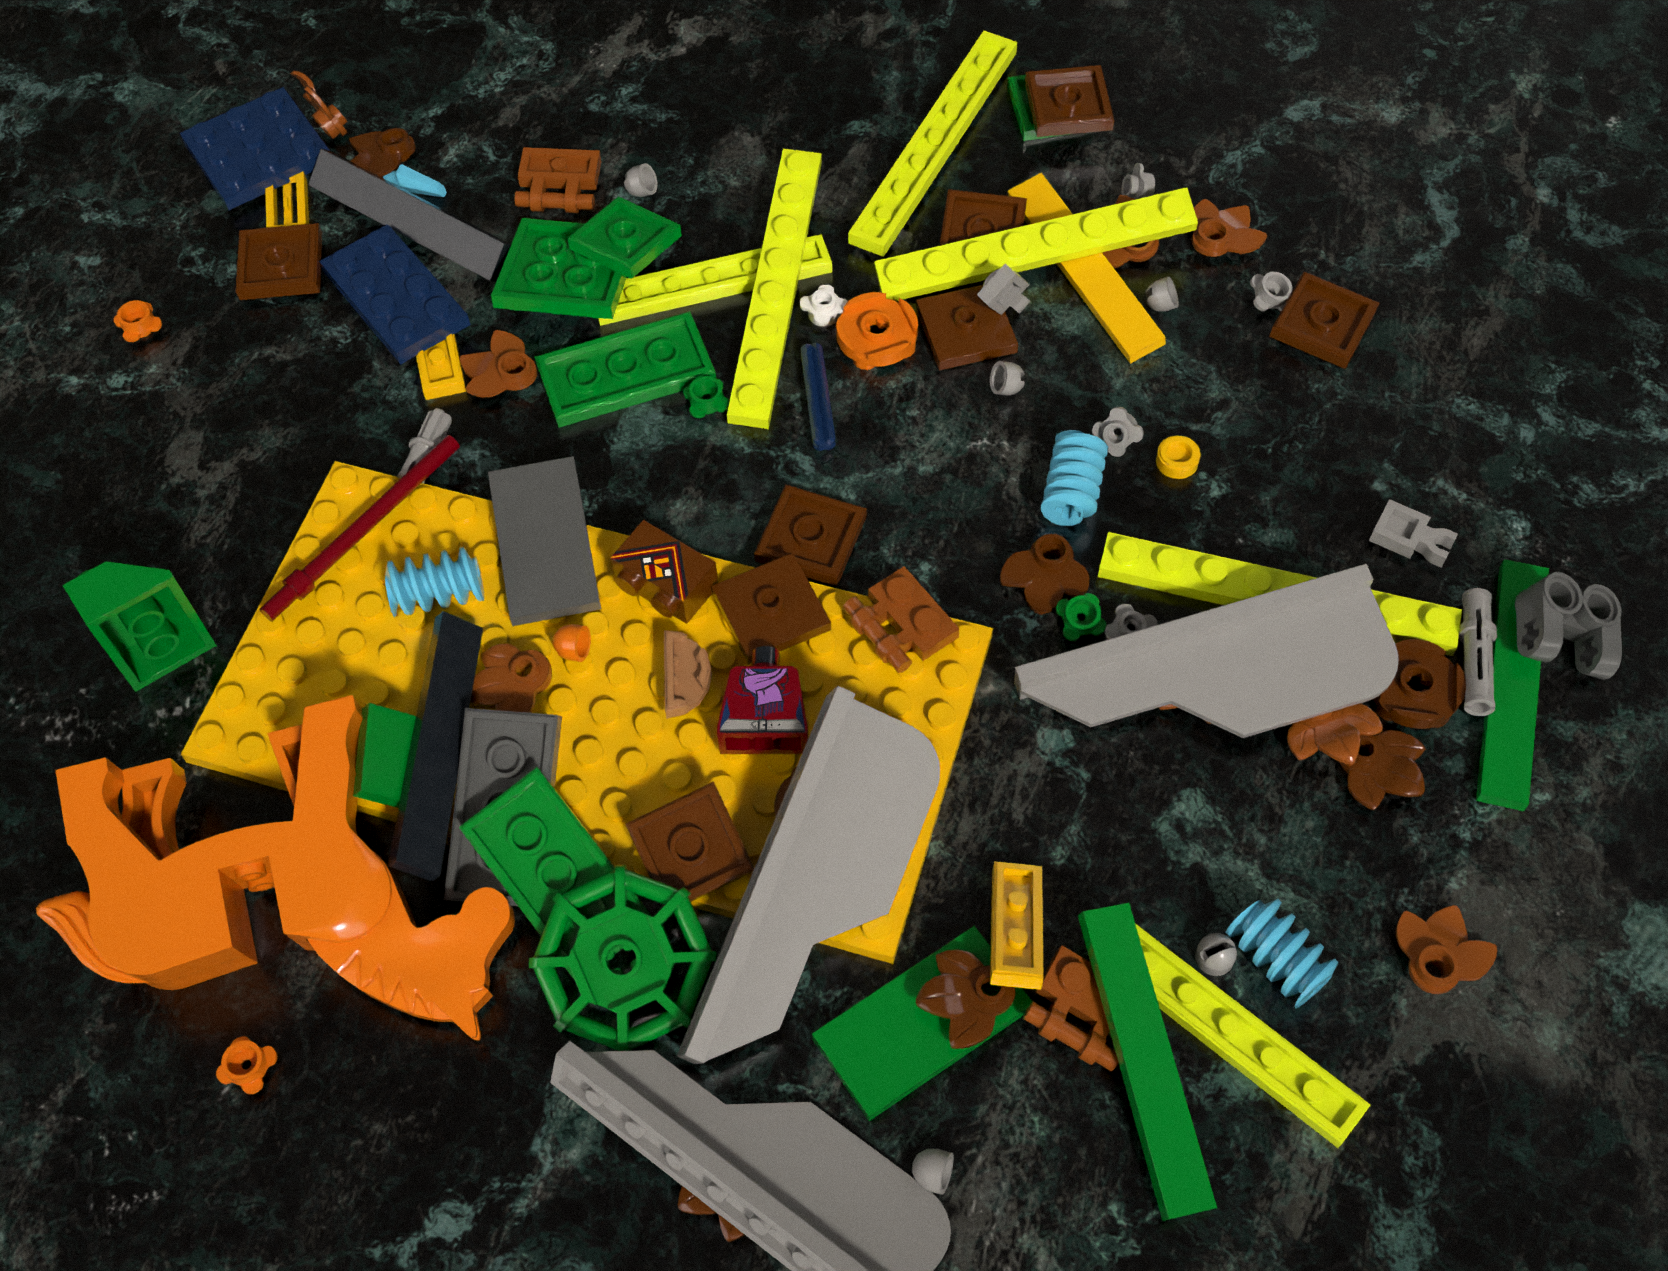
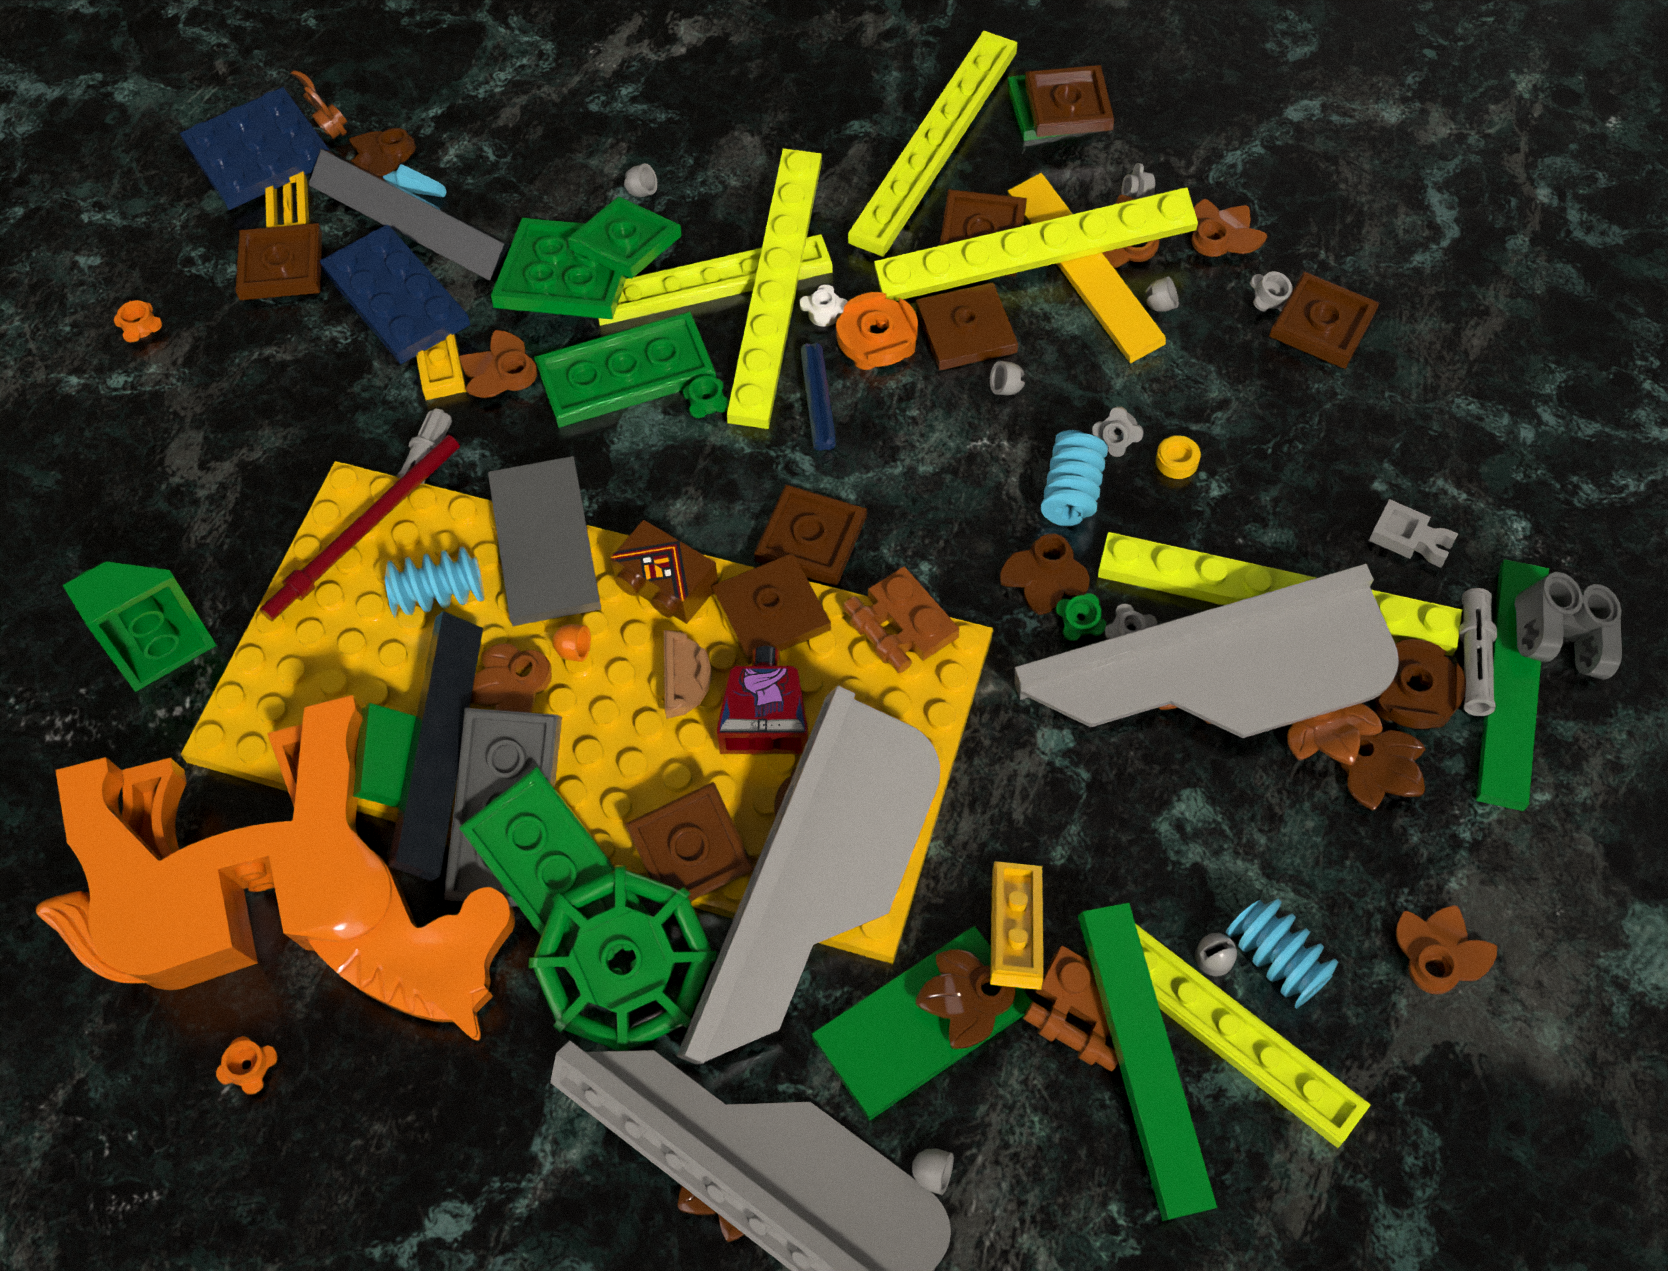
dark orange plate [515,147,601,213] -> none
light grey plate [977,264,1031,315] -> none

